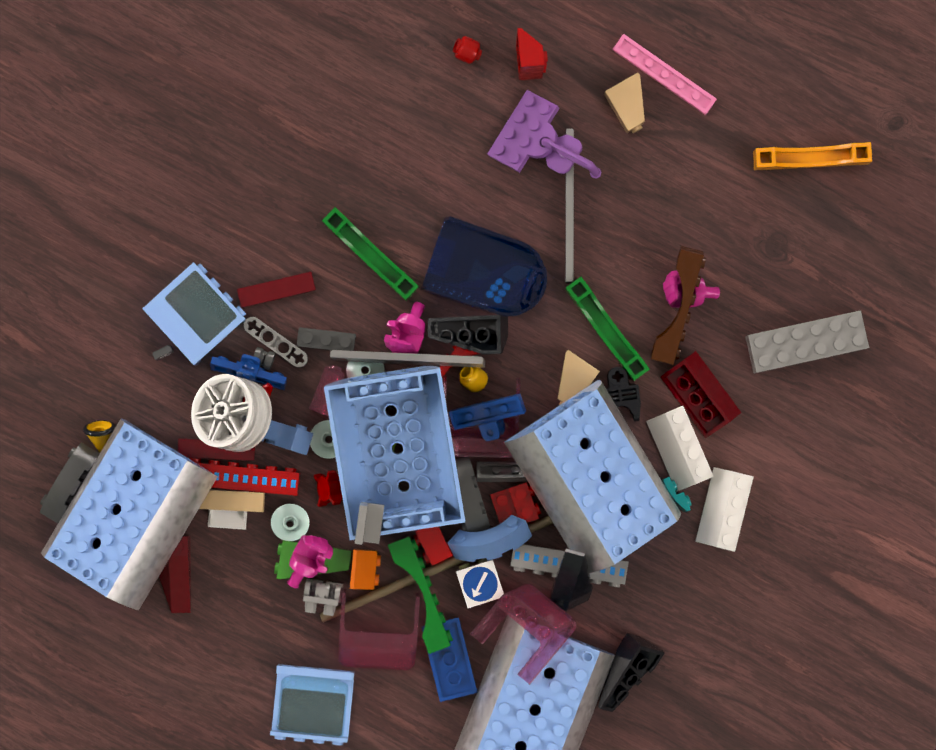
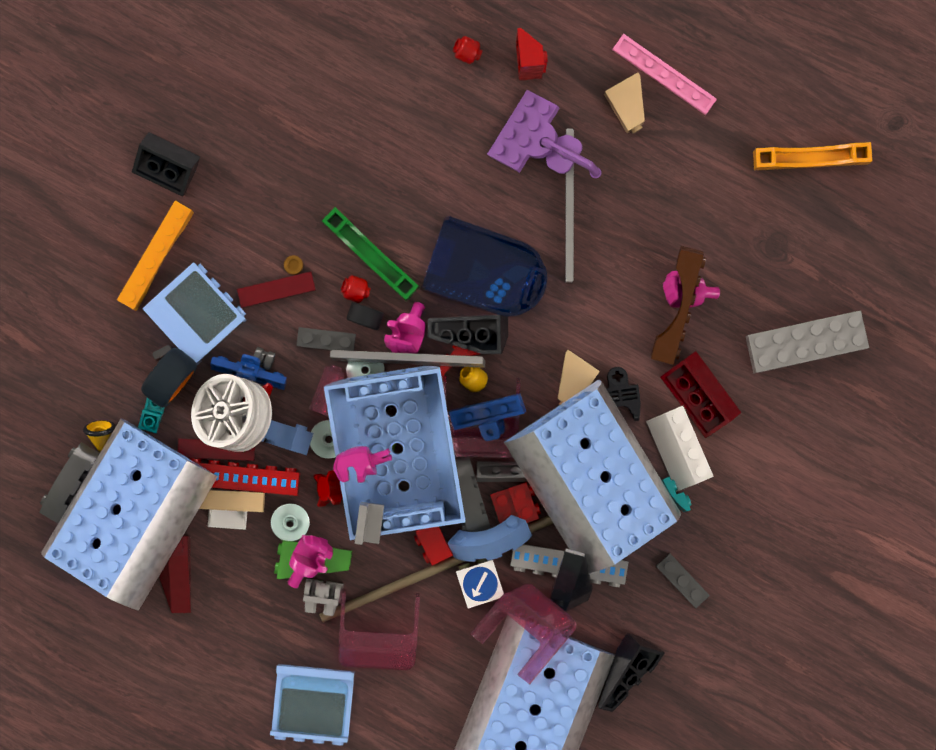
light grey beam [244,317,308,368] -> none
orange slope [350,549,381,590] -> none
green arch [388,537,453,654] -> none
blue plate [421,617,478,702] -> none
green arch [565,277,650,381] -> none
white slope [695,467,753,552] -> none
none -> light orange arch [117,201,194,311]
none -> black slope [132,132,200,197]
none -> teal slope [138,398,165,433]
none -> black wheel [141,348,197,407]
none -> pearl gold tile [284,255,303,275]
none -> dark pink piece [333,446,392,483]
none -> red head [341,275,370,303]
none -> black tyre [346,302,384,330]
none -> dark grey plate [656,553,710,608]

